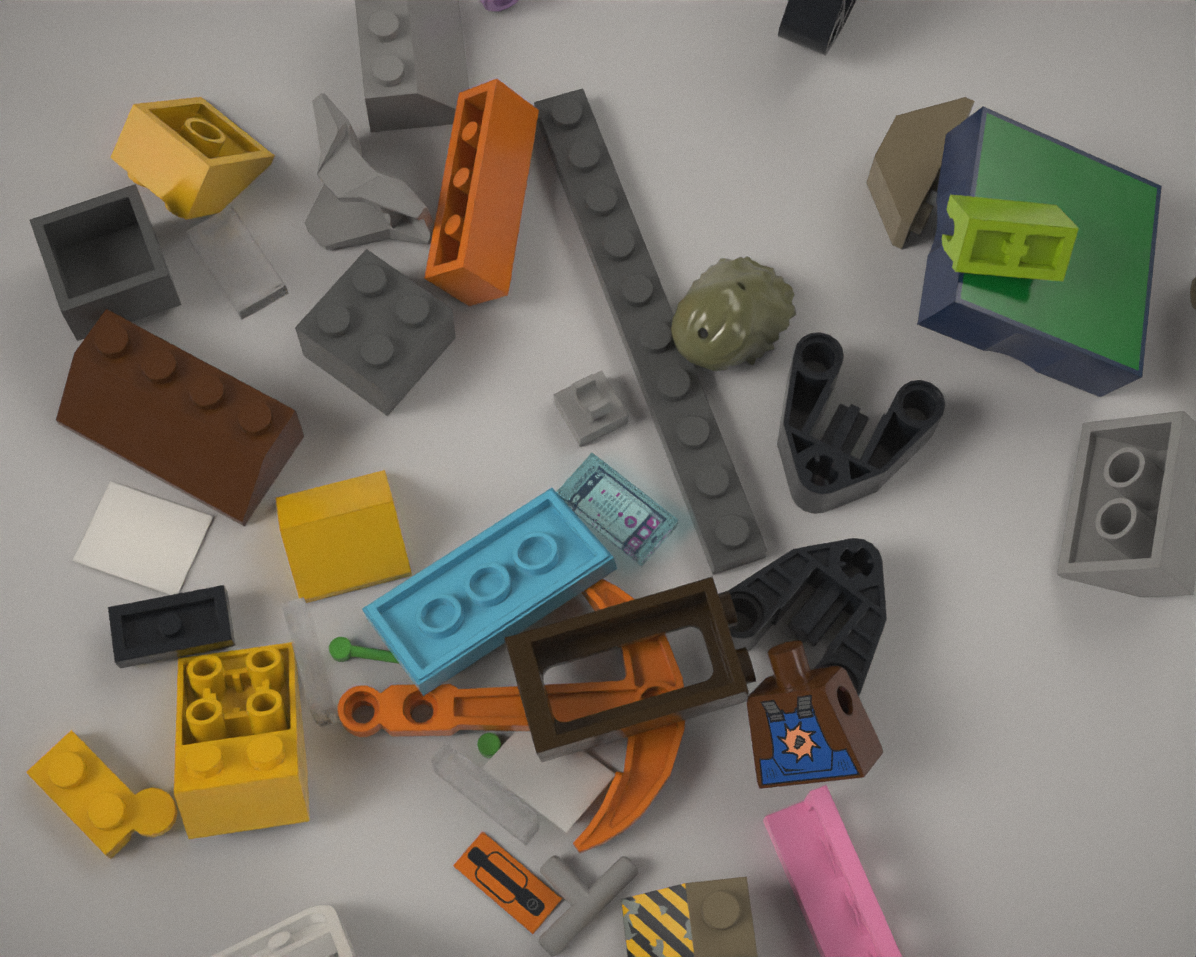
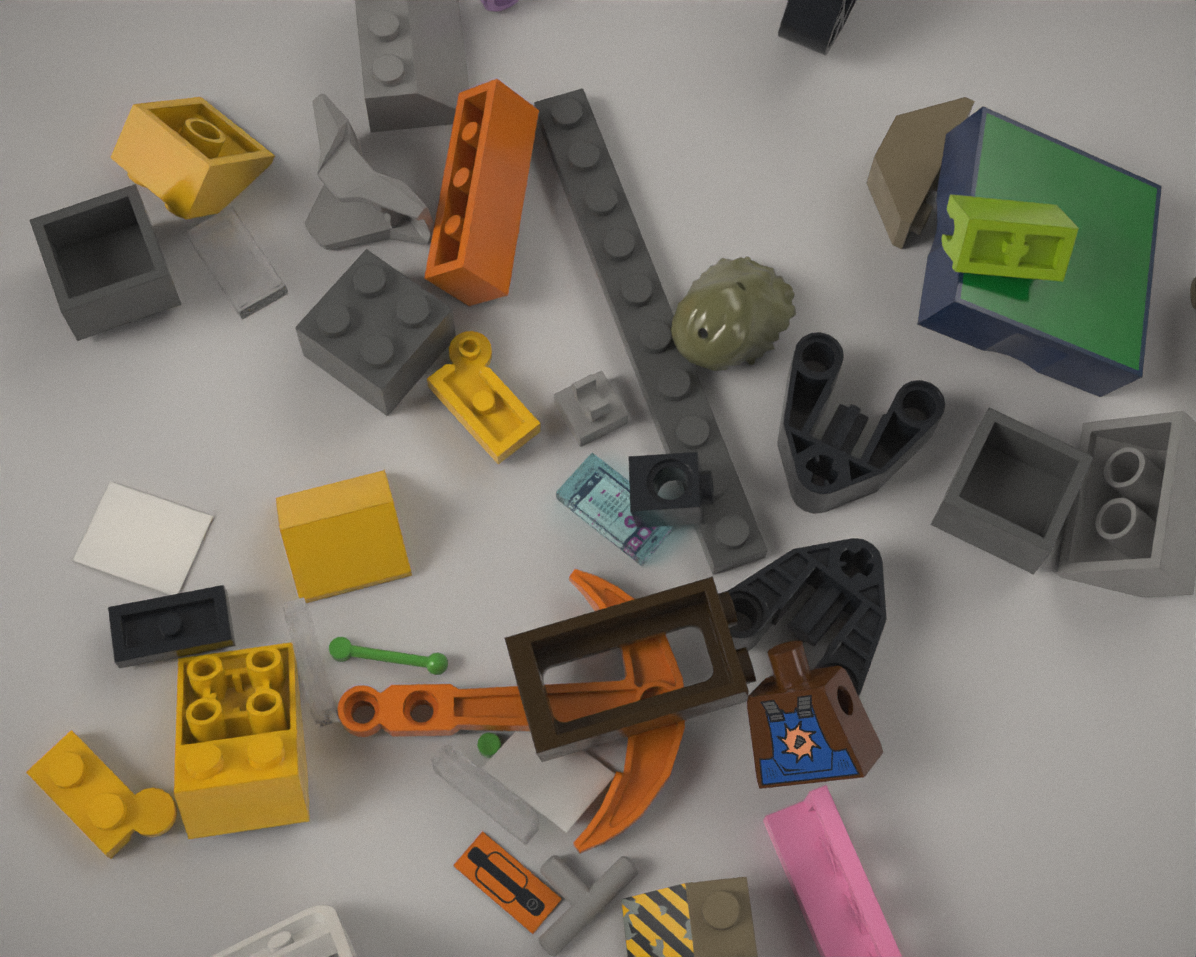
reddish brown slope [56,309,304,526] -> none
medium azure tile [362,488,617,696] -> none
none -> yellow hinge [427,331,541,465]
none -> black brick [628,452,714,528]
none -> dark grey piece [930,407,1094,575]

